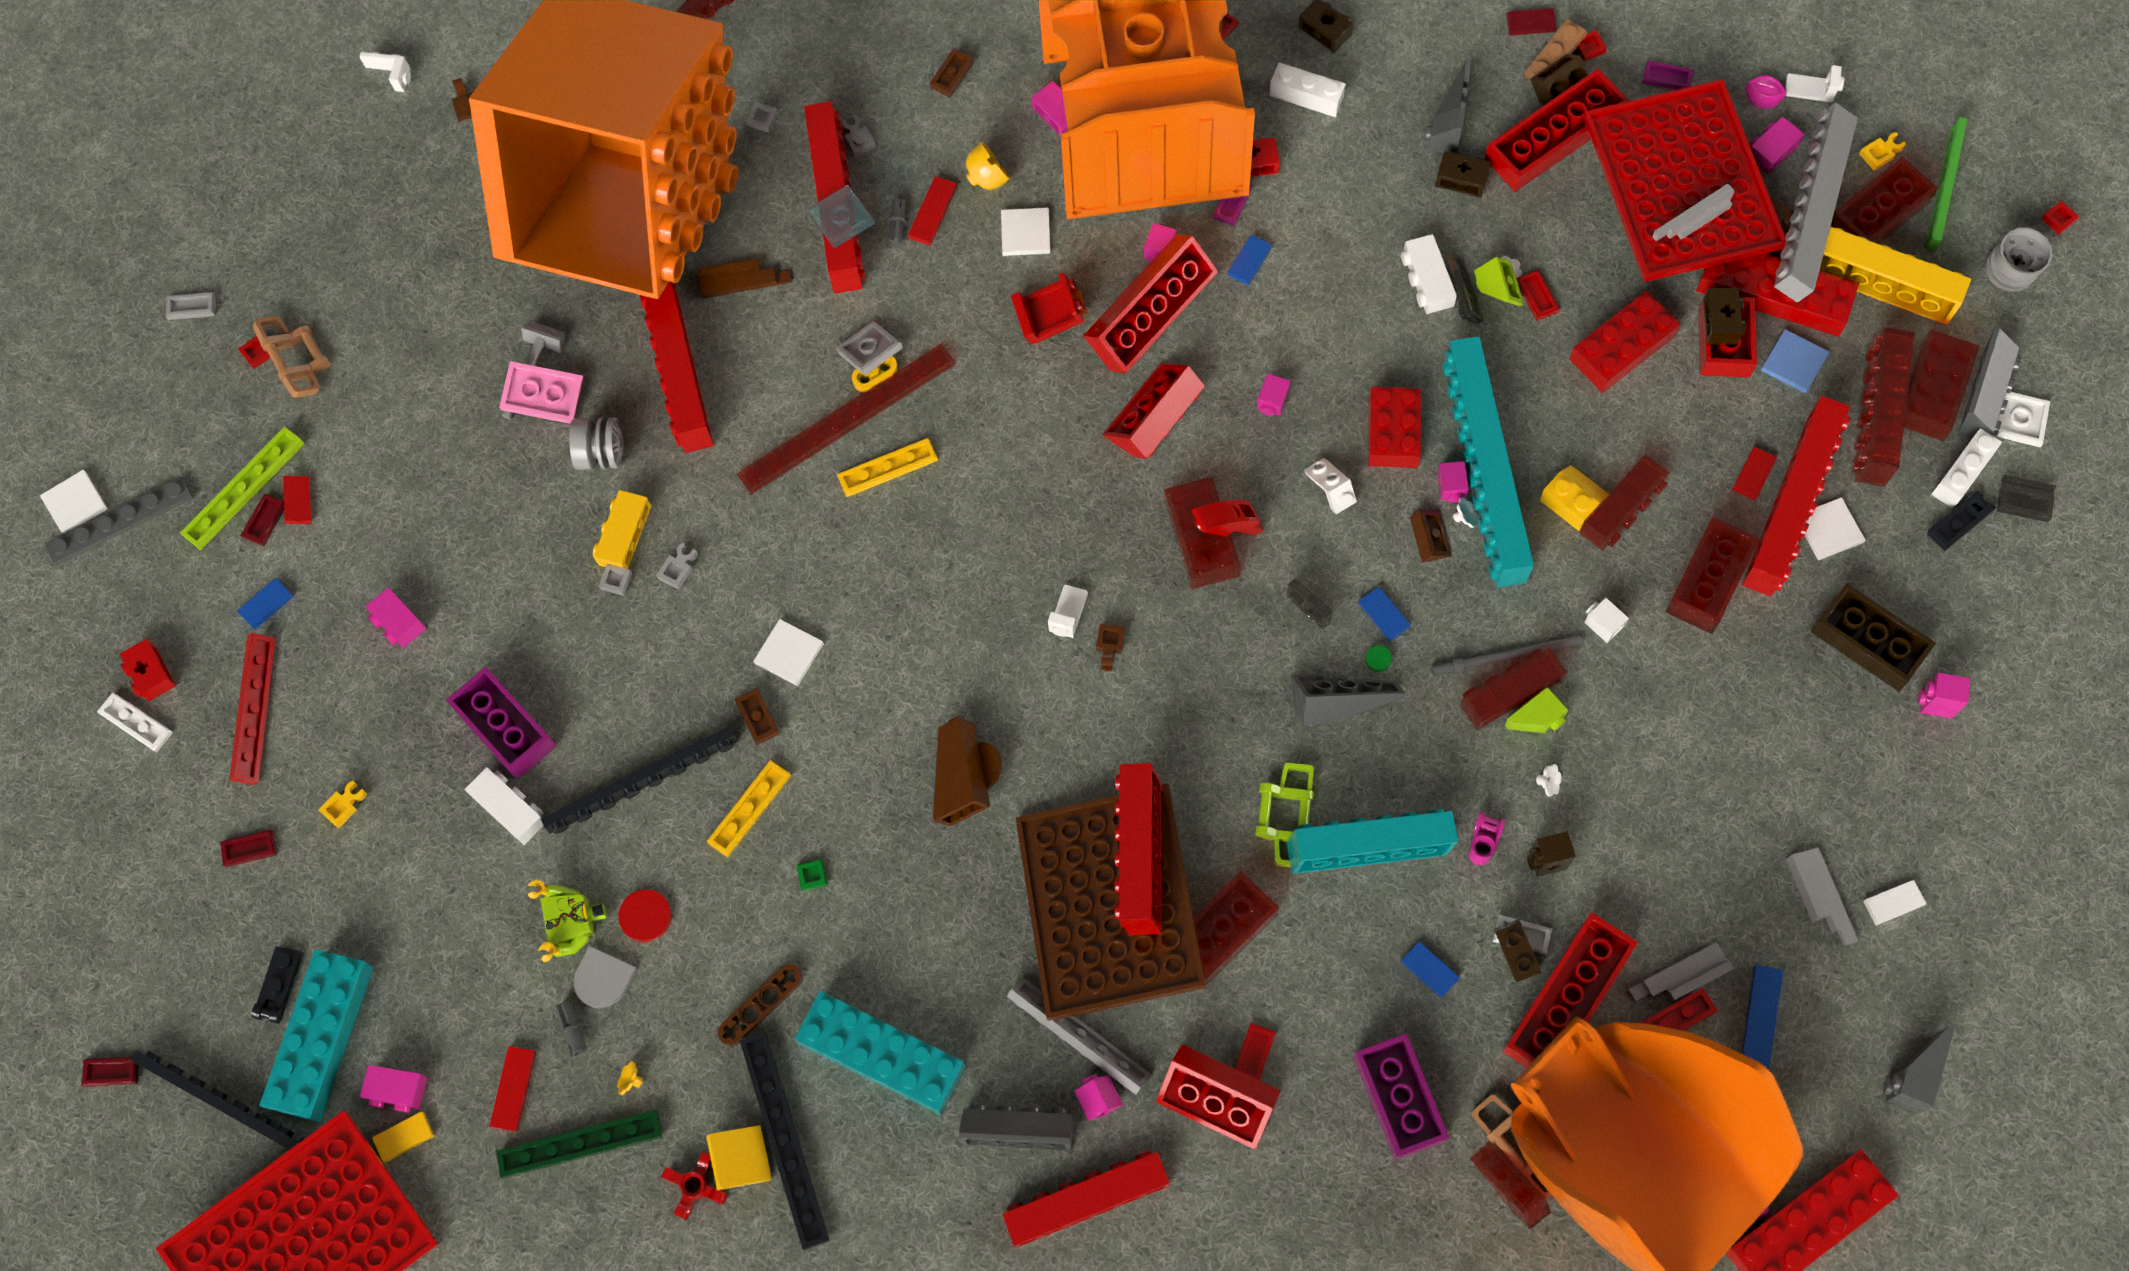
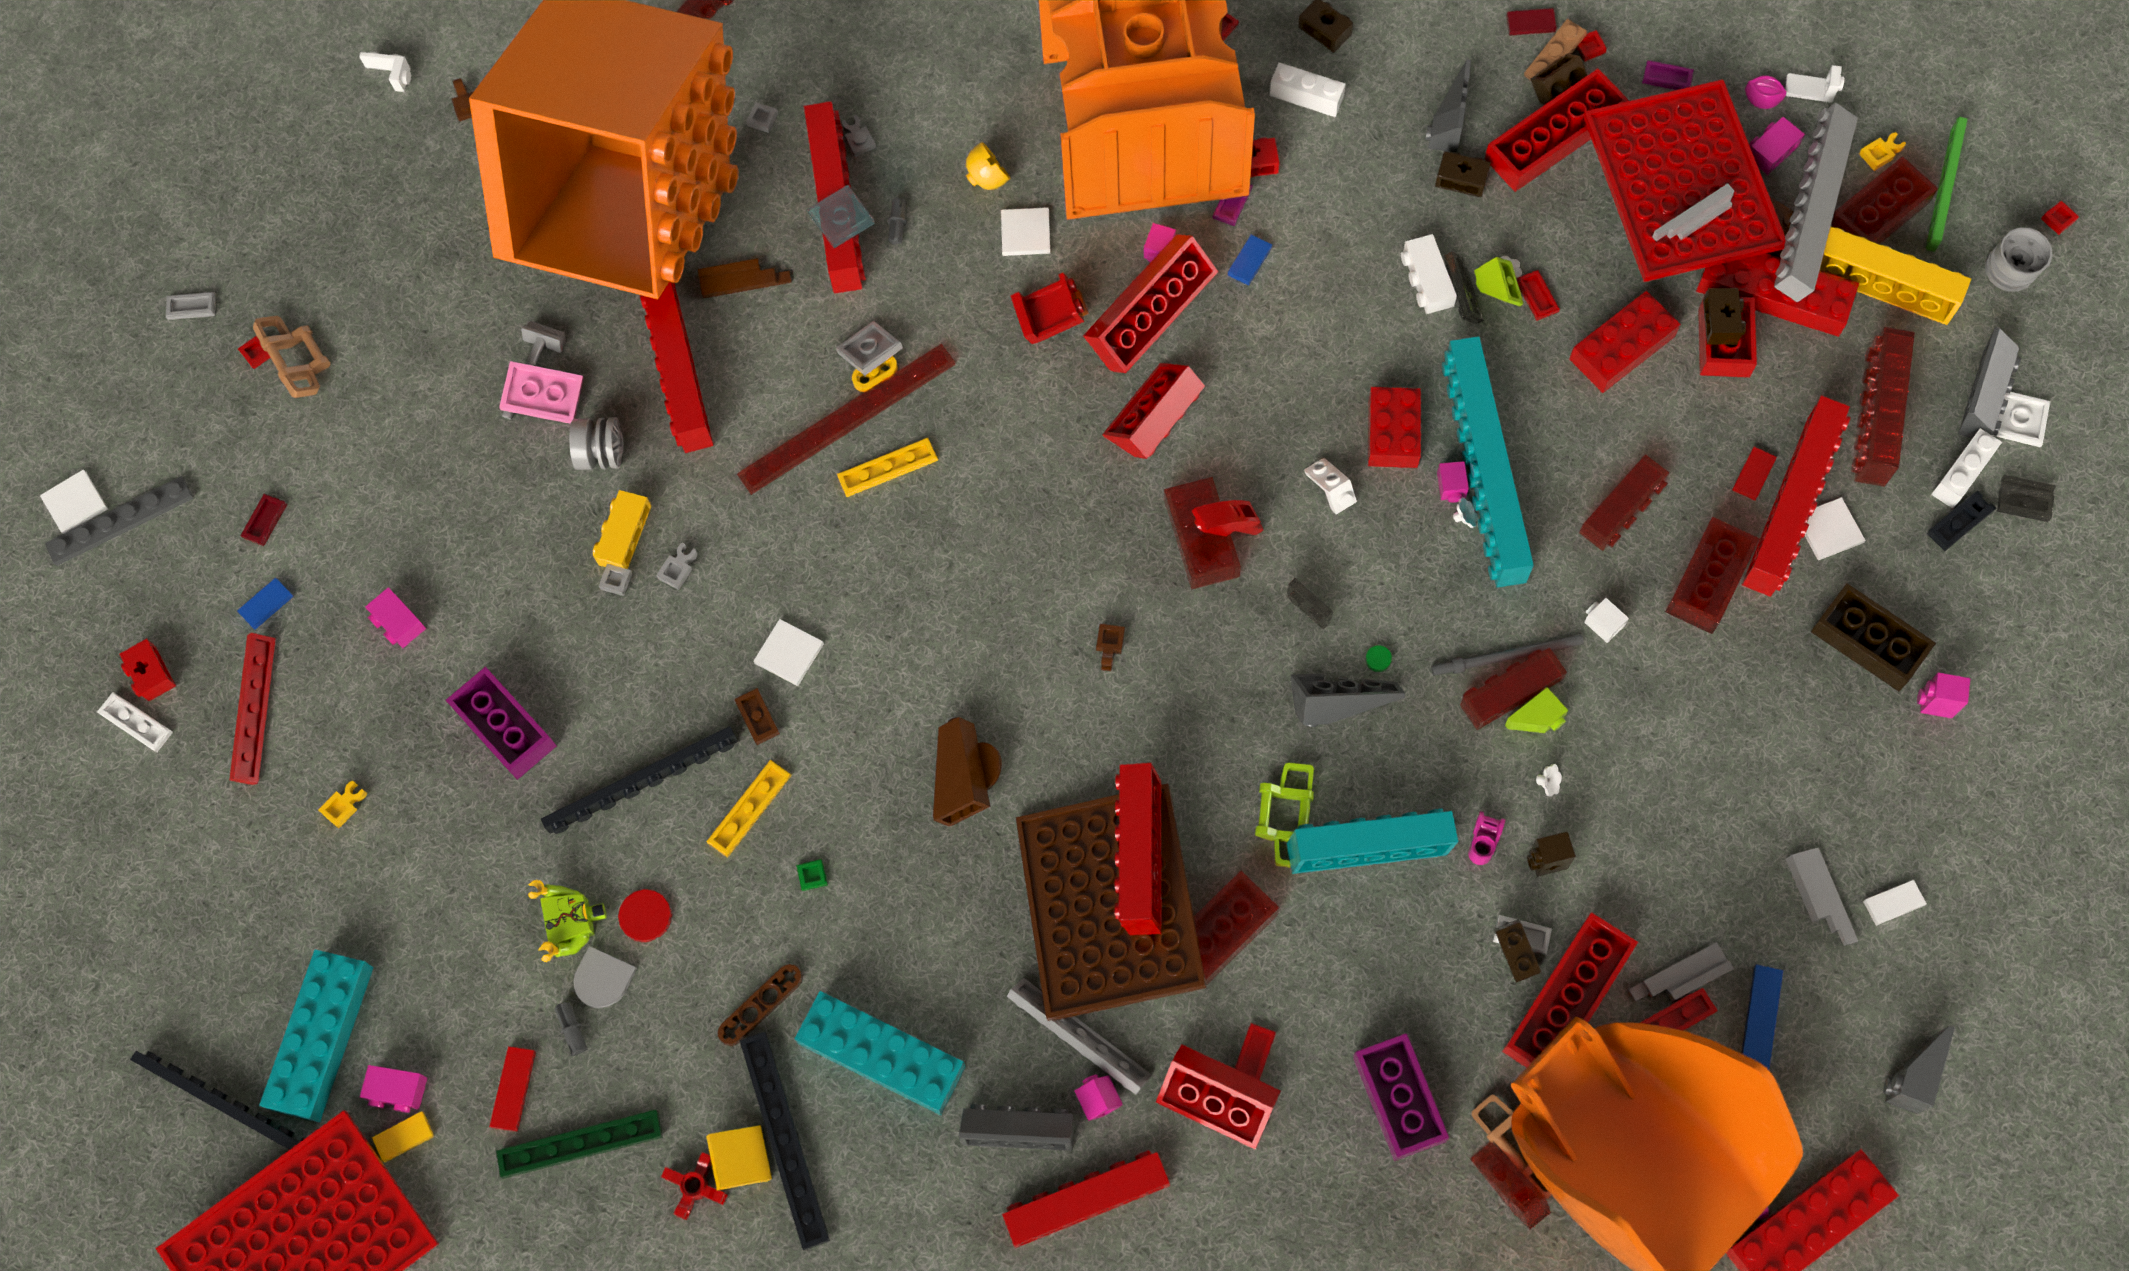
dark red tile [81,1057,139,1087] -> none
lime plate [180,426,305,551] -> none
dark red tile [220,829,277,868] -> none
black plate [251,946,303,1024] -> none
red tile [282,476,311,524] -> none
white brick [464,767,544,845] -> none
yellow plant [617,1061,643,1095] -> none
red tile [908,176,957,246] -> none
reddish brown plate [930,48,974,98] -> none
dark pink brick [1031,81,1068,135] -> none
white bracket [1048,585,1088,638] -> none
dark pink brick [1257,374,1291,416] -> none
blue tile [1358,587,1411,642] -> none
blue tile [1401,942,1460,999] -> none
reddish brown slope [1410,510,1451,562] -> none
yellow slope [1540,465,1611,531] -> none
medium blue tile [1761,329,1830,394] -> none
clear red brick [1895,329,1980,442] -> none

